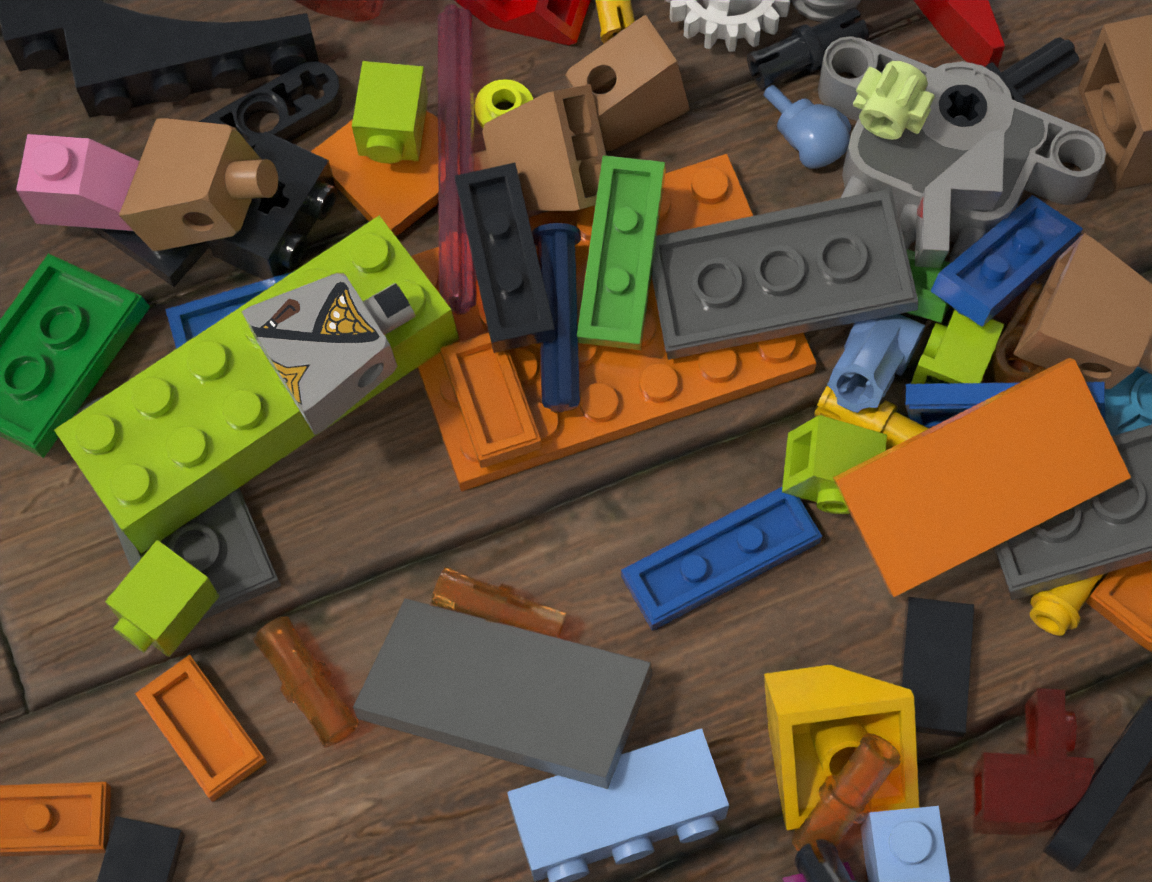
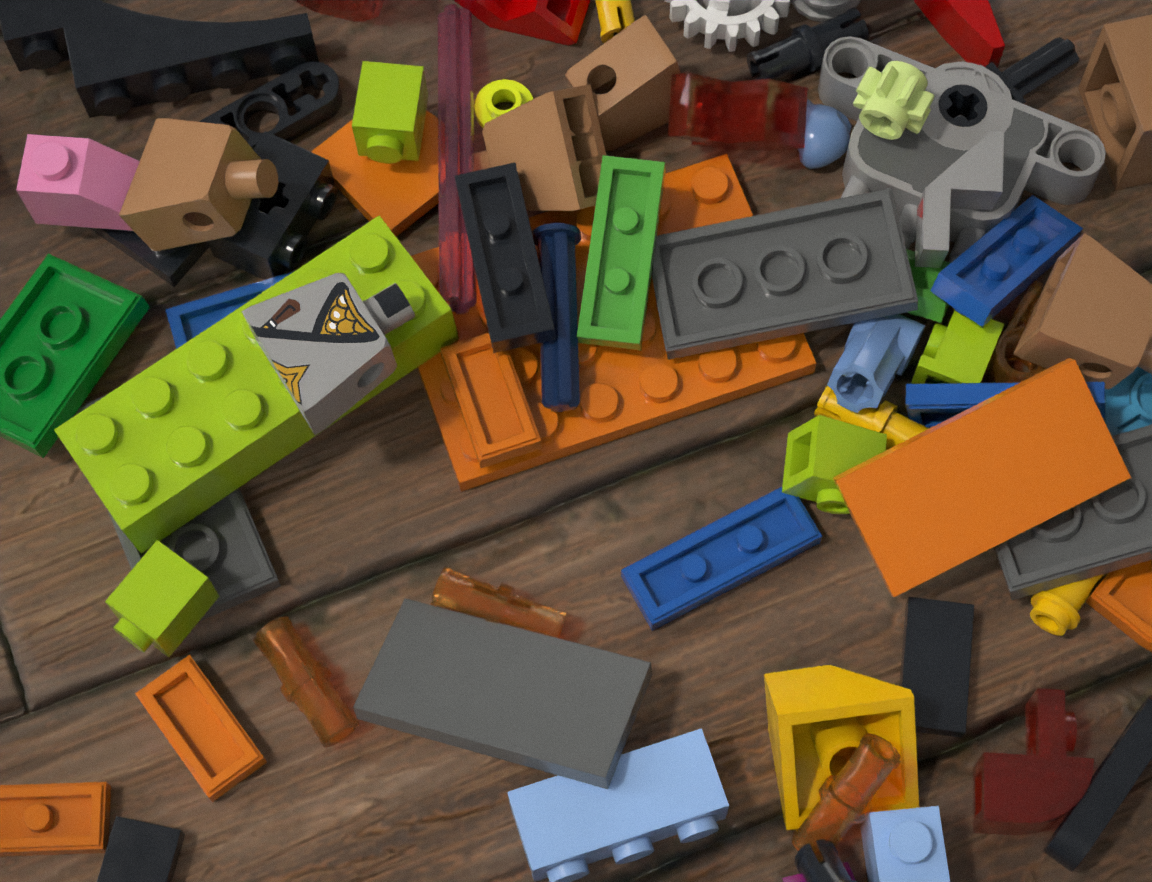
none -> clear red brick [668,73,808,150]

